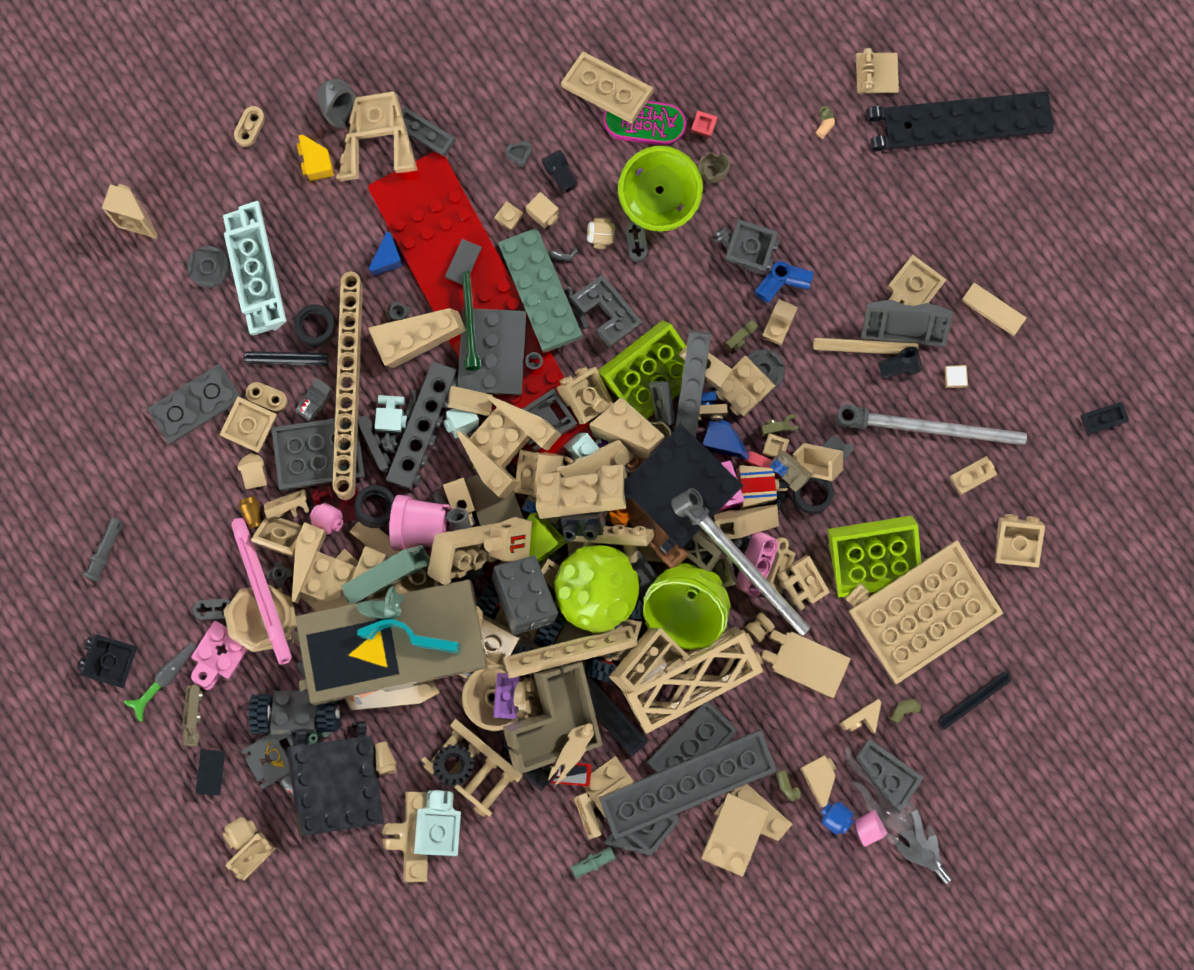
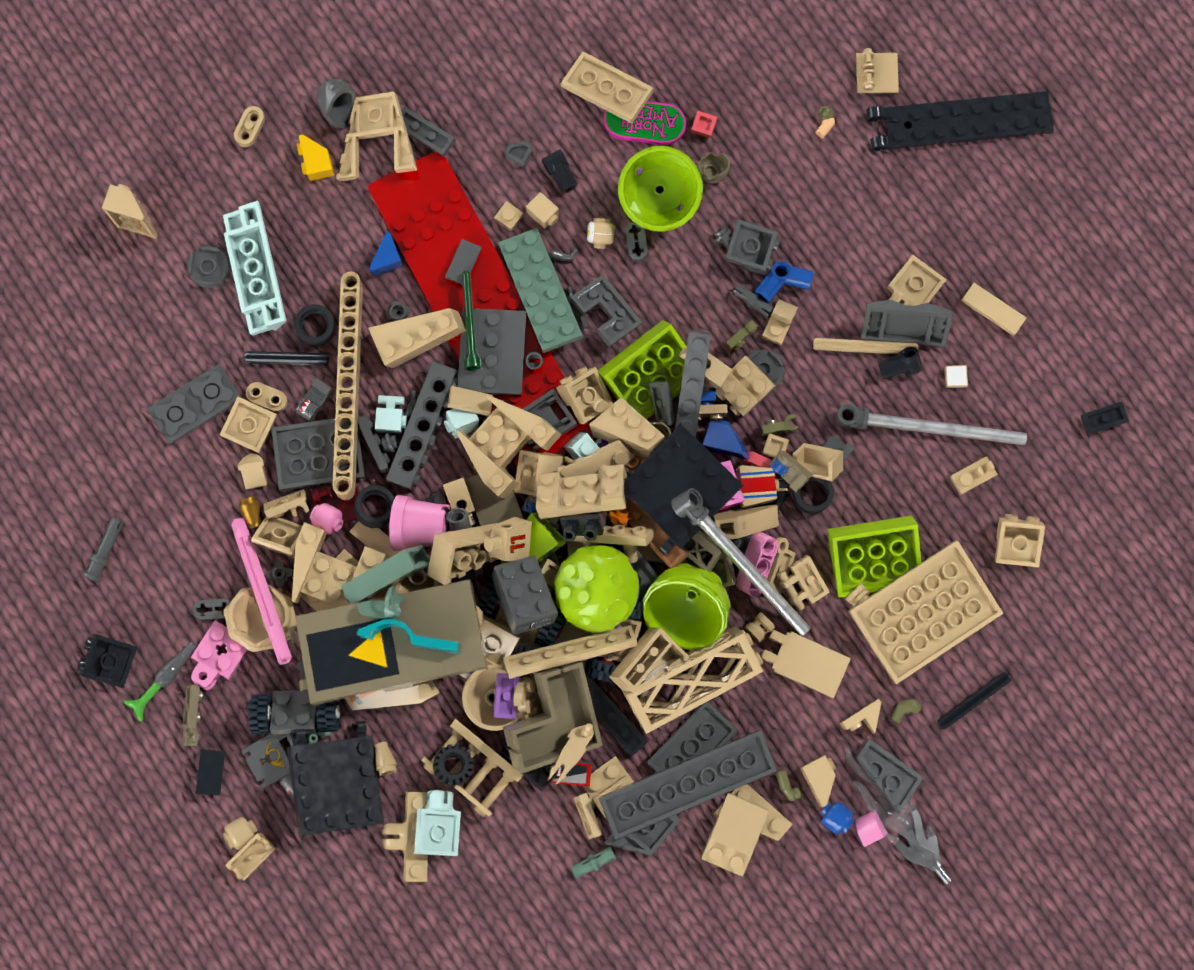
none -> dark grey pin [732,283,774,318]

